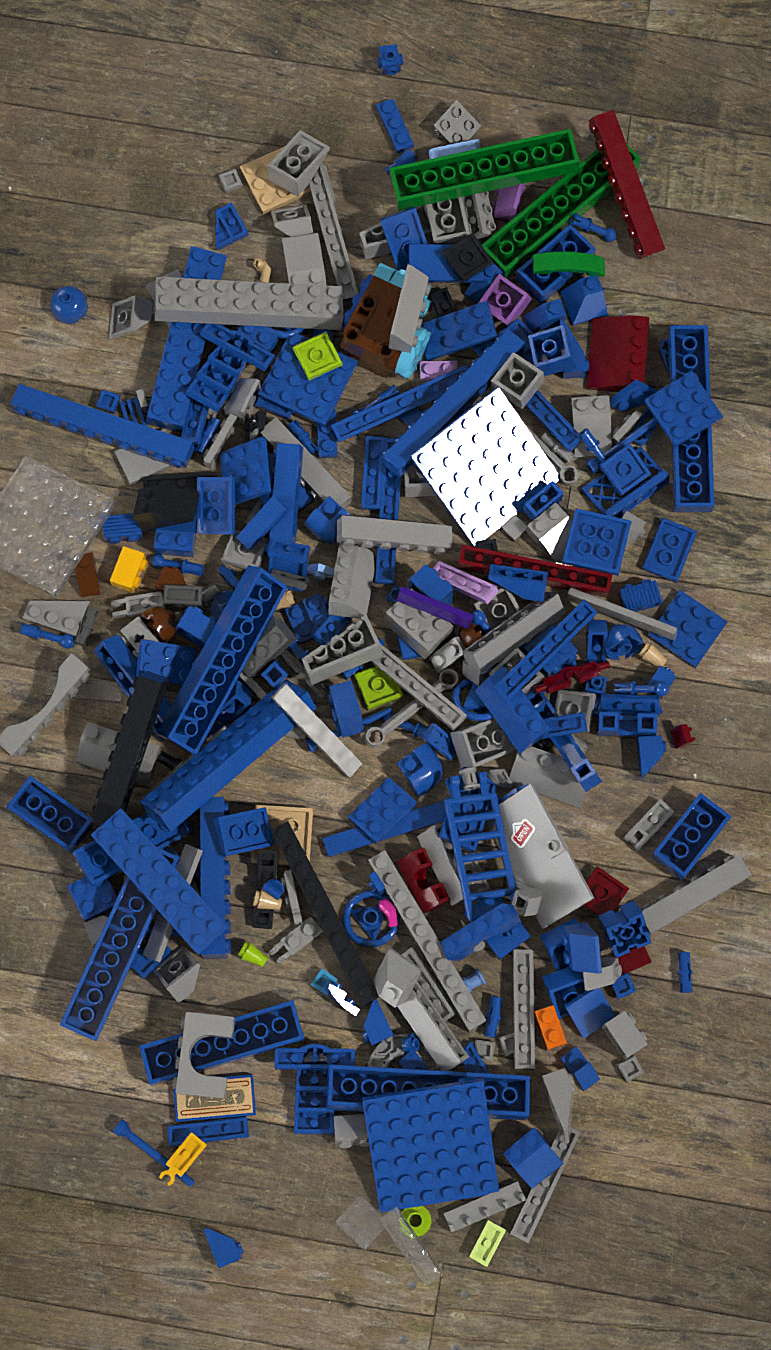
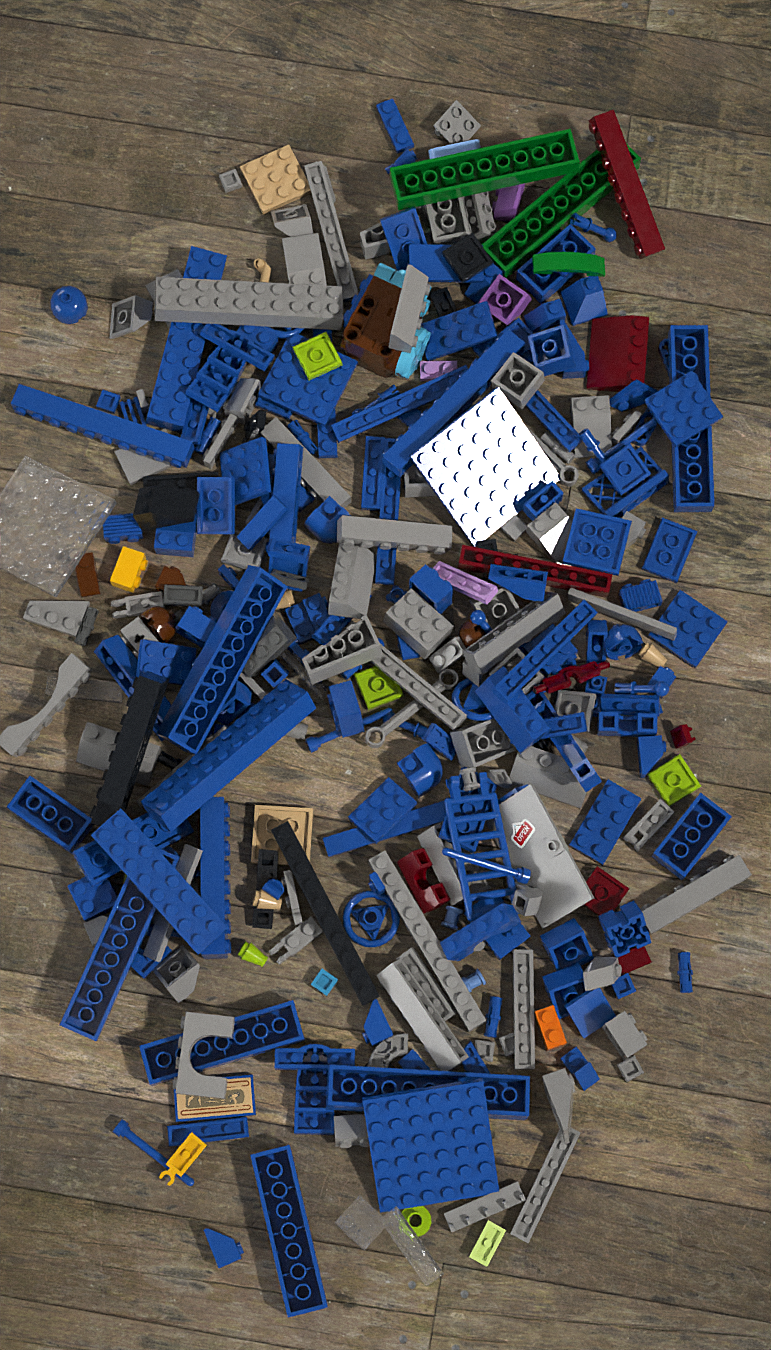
blue pin [20,623,75,649] -> none
blue pin [150,554,204,576] -> none
blue plate [214,807,274,857] -> none
blue wing [215,202,249,251] -> none
light grey slope [268,130,330,197] -> none
tile [271,684,362,778] -> none
light blue plate [307,563,334,580] -> none
slope [323,981,359,1016] -> none
light grey slope [373,948,422,1007] -> none
blue brick [377,44,403,75] -> none
dark pink arm [378,898,398,927] -> none
dark purple tile [396,587,474,629] -> none
blue plate [402,1033,419,1056] -> none
blue slope [503,1128,564,1189] -> none
blue slope [561,922,602,974] -> none
none -> blue brick [250,1145,328,1318]
none -> medium blue bush [441,906,463,930]
none -> blue piece [442,848,531,884]
none -> blue plate [569,779,642,866]
none -> lime tile [647,754,701,807]

